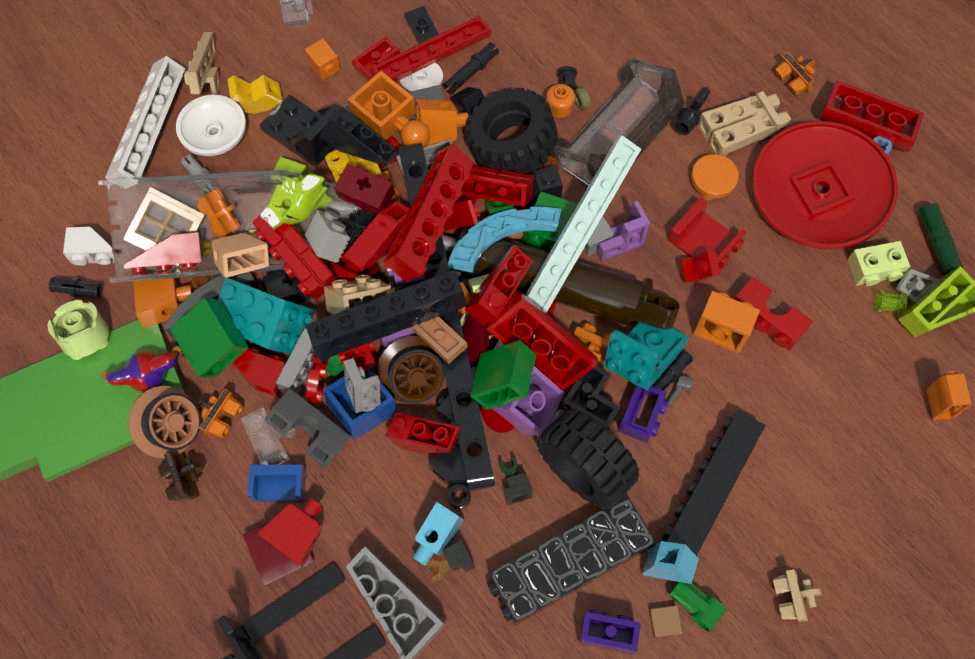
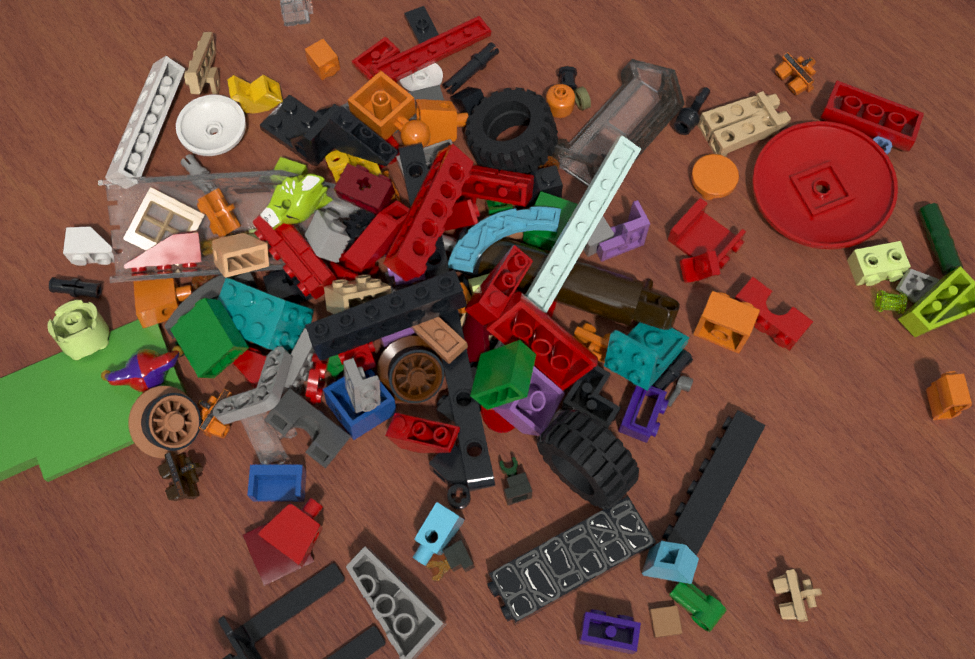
none -> light grey beam [213,346,292,424]

